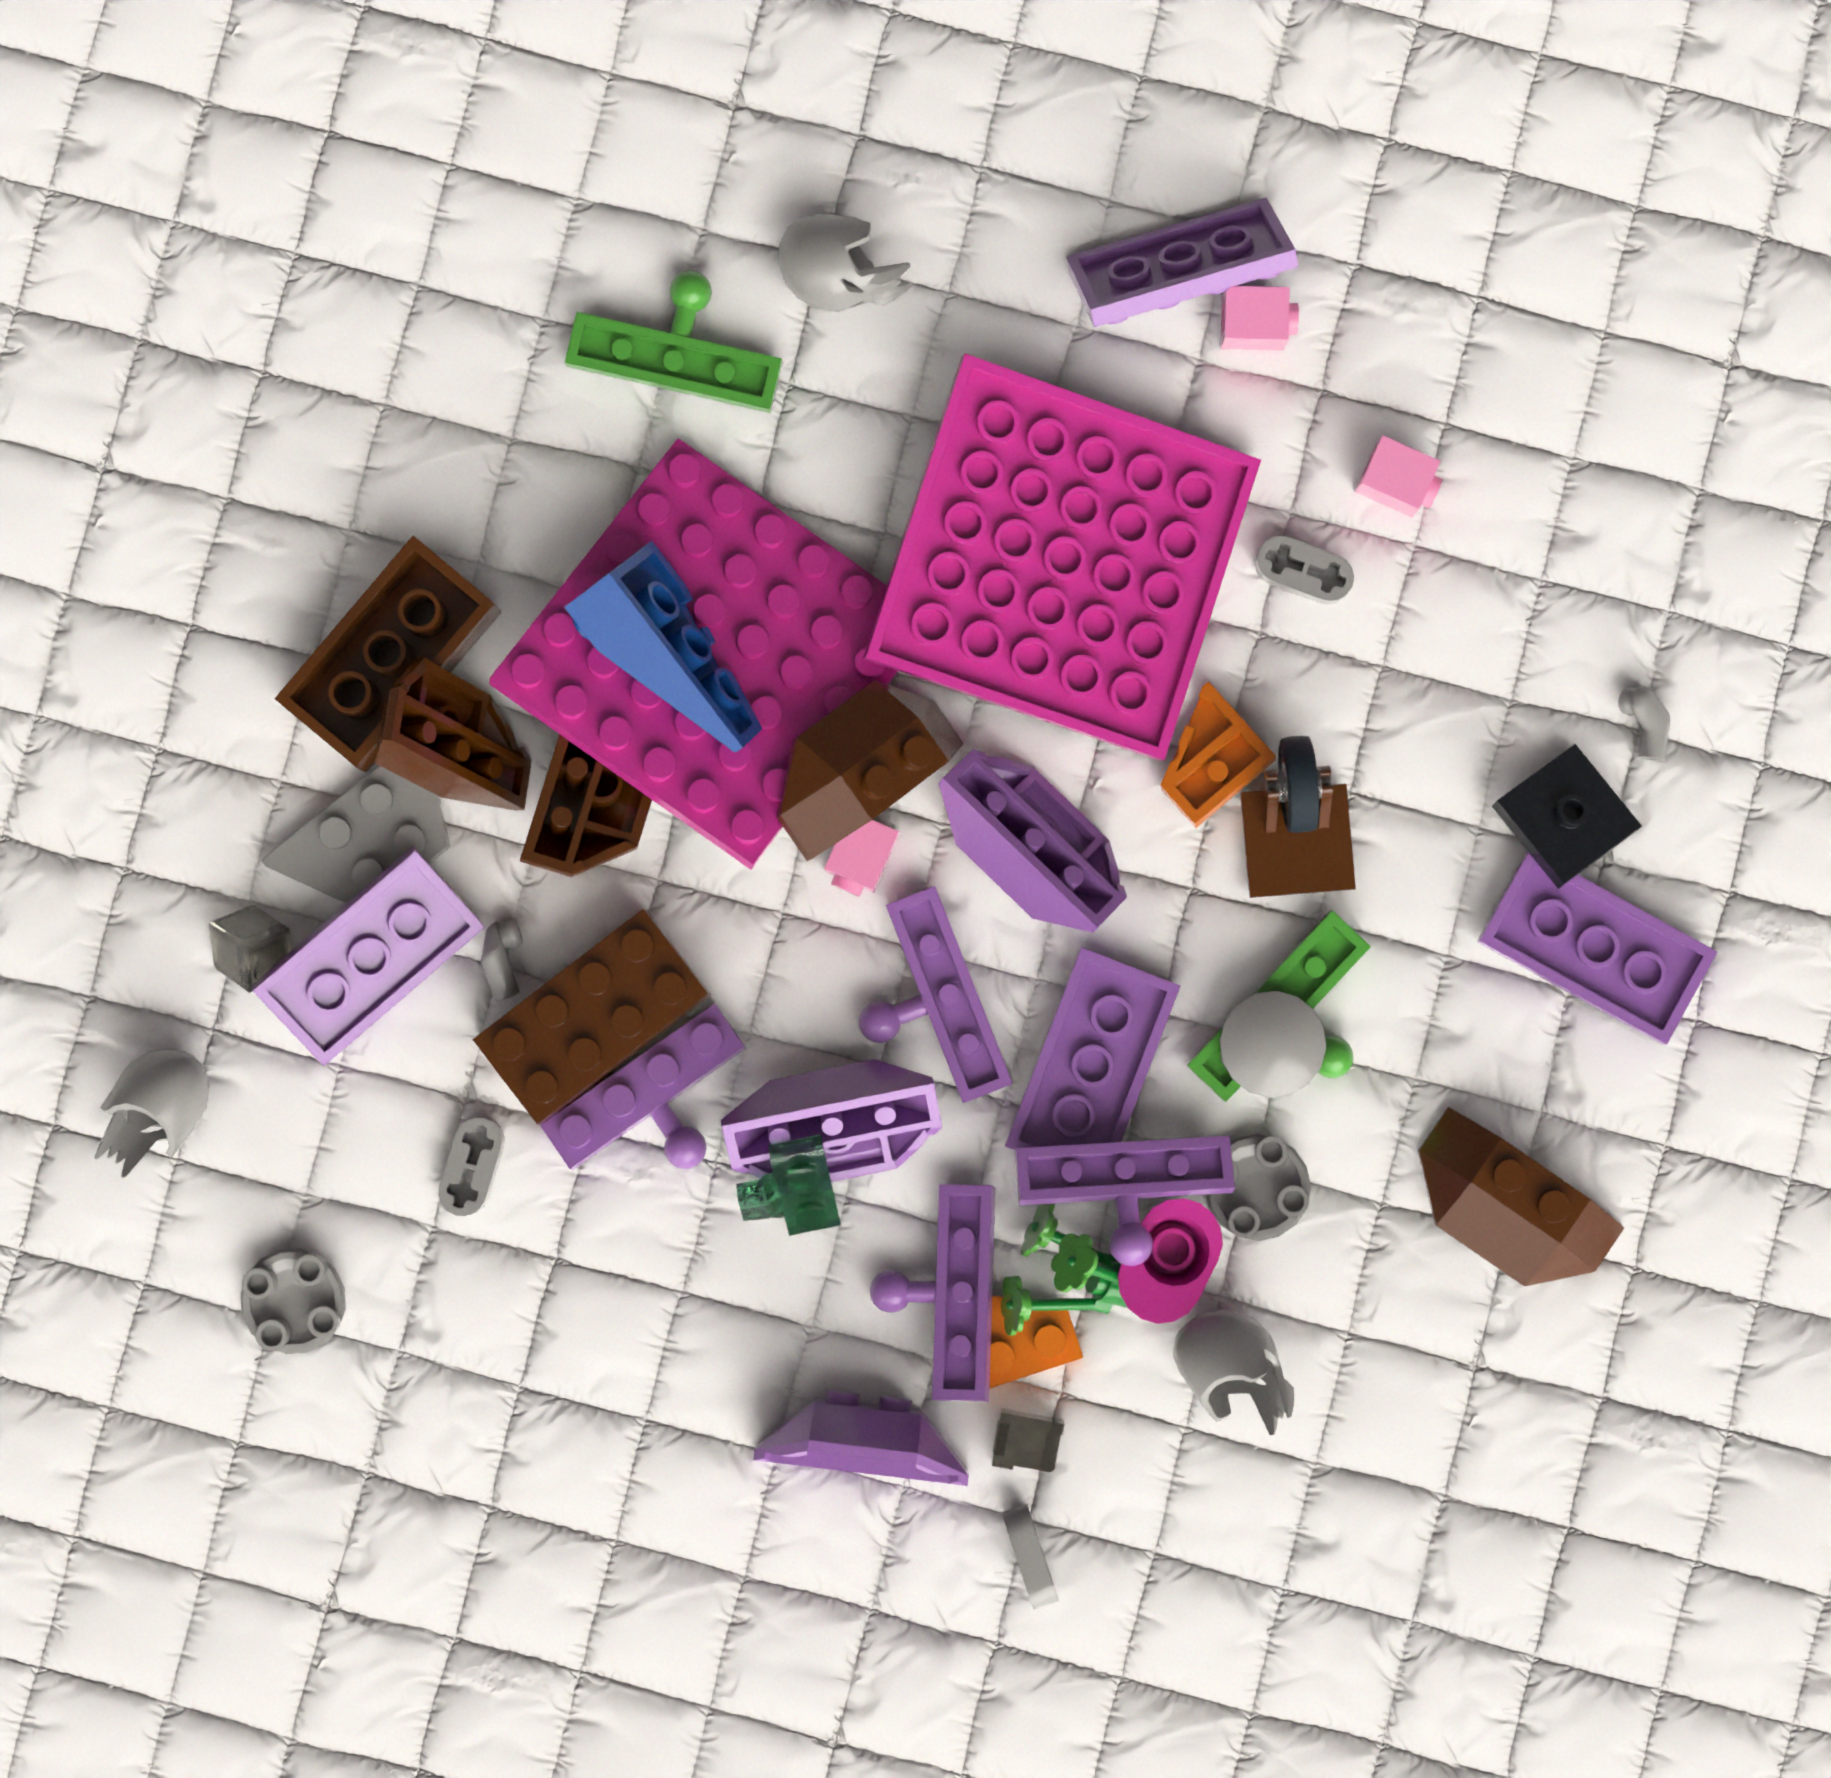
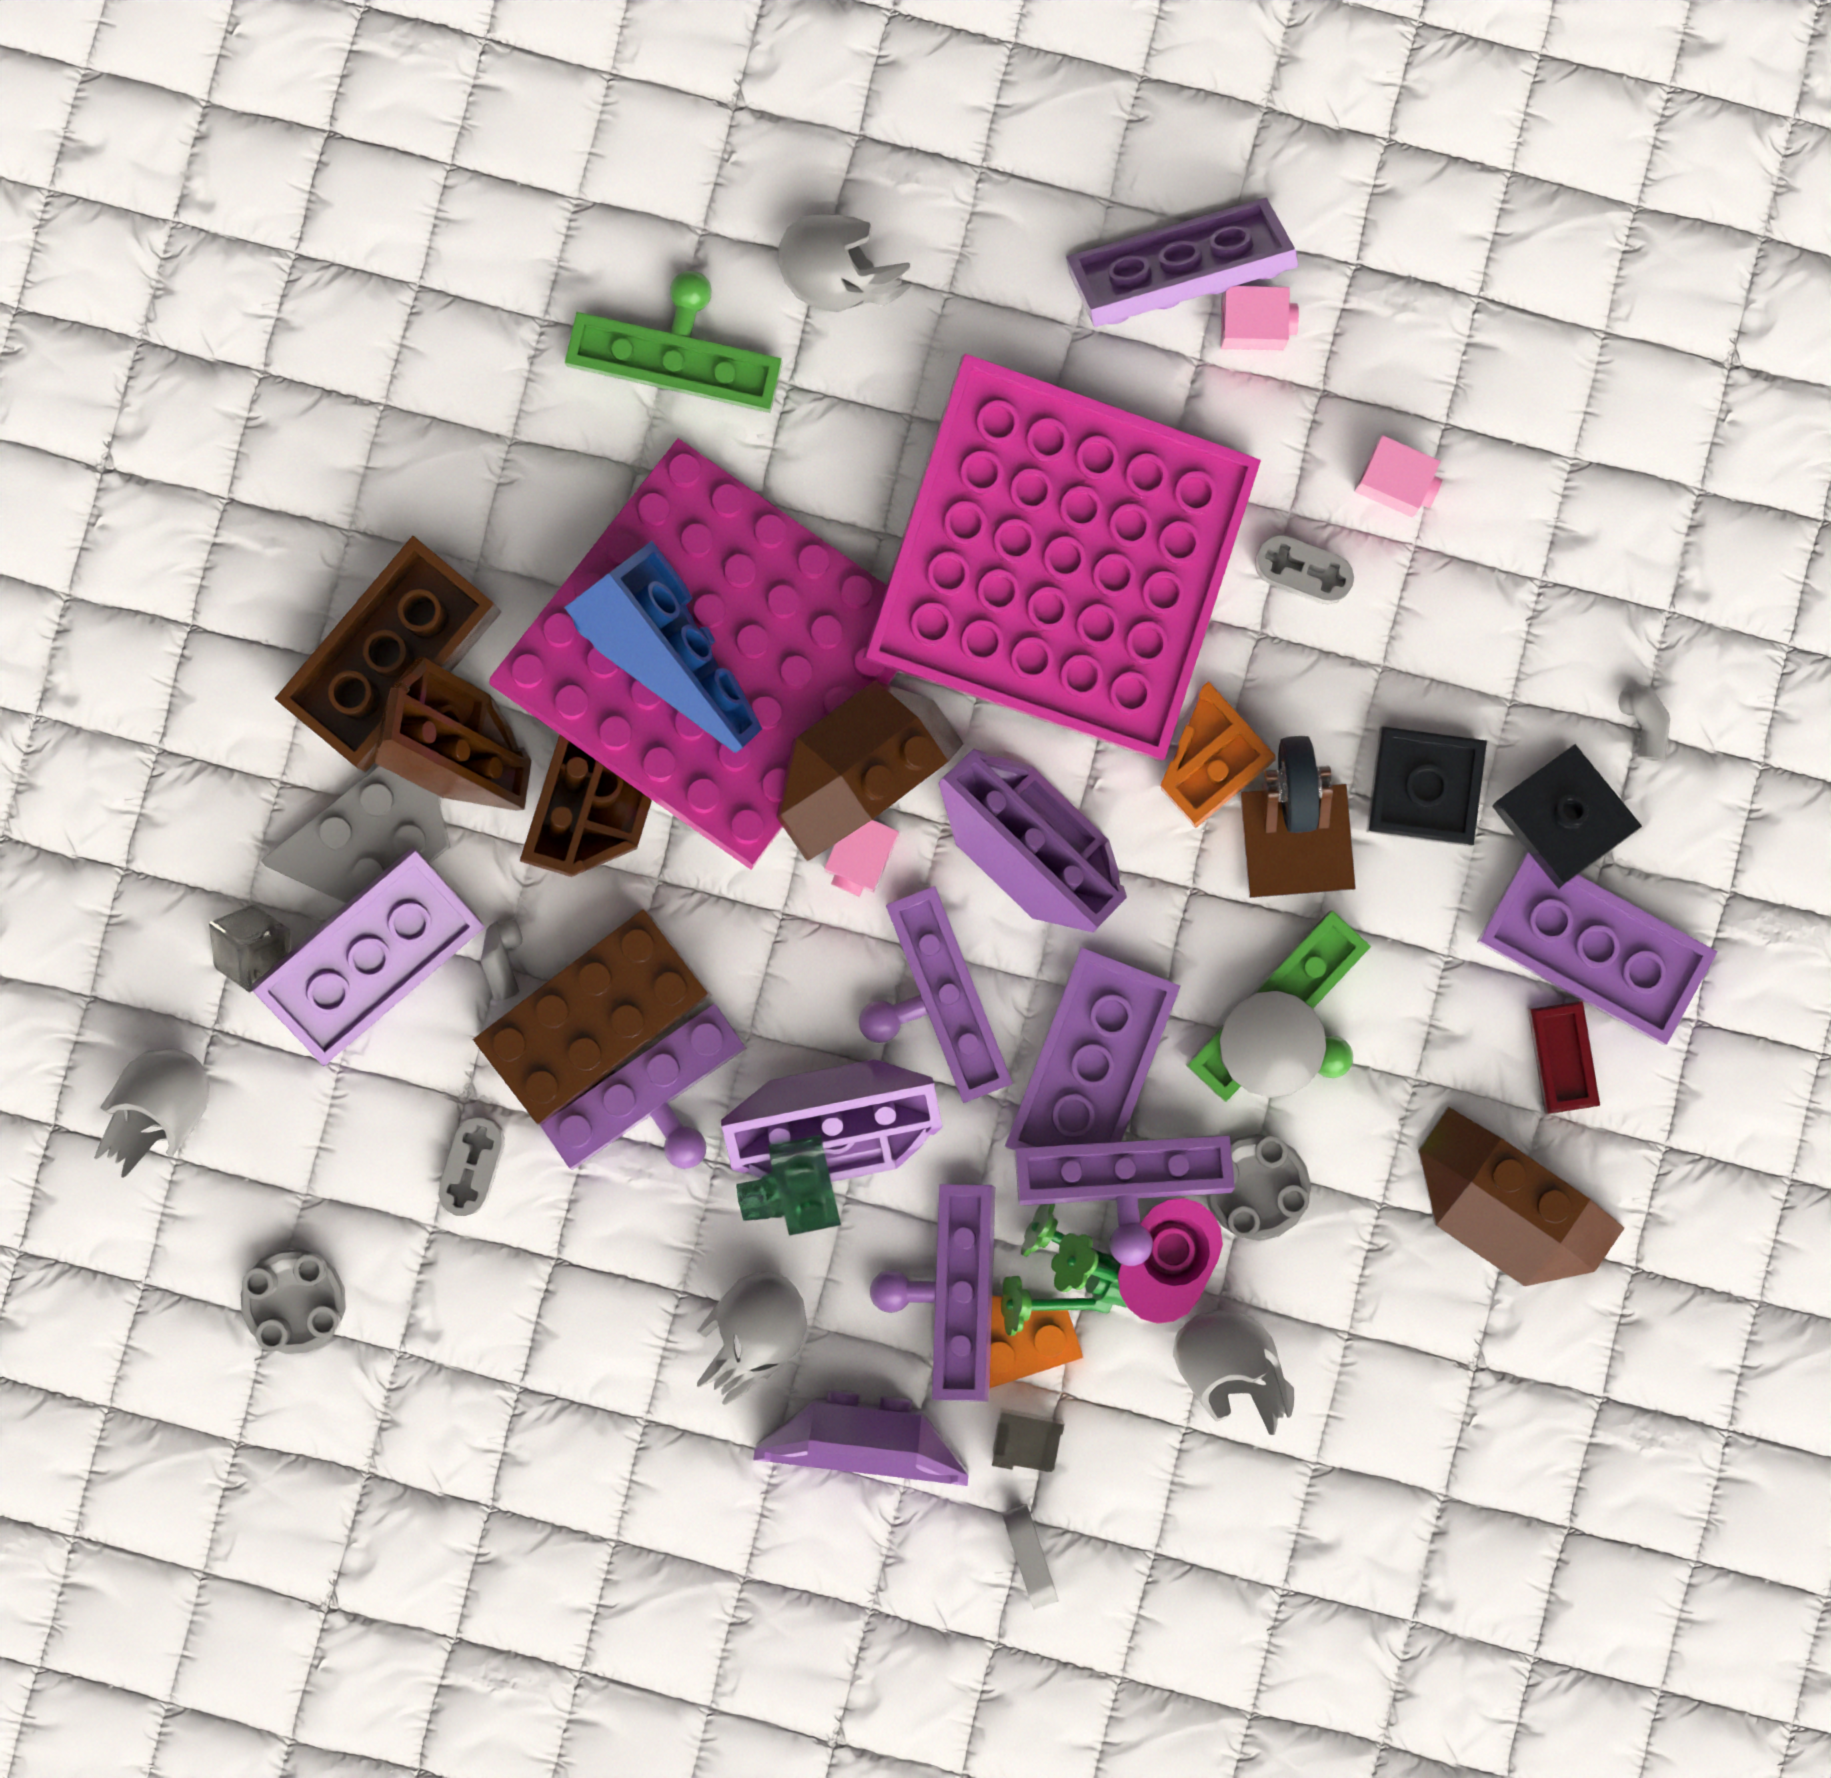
none -> light grey helmet [697,1272,808,1405]
none -> black plate [1366,726,1487,847]
none -> dark red tile [1527,1001,1600,1114]

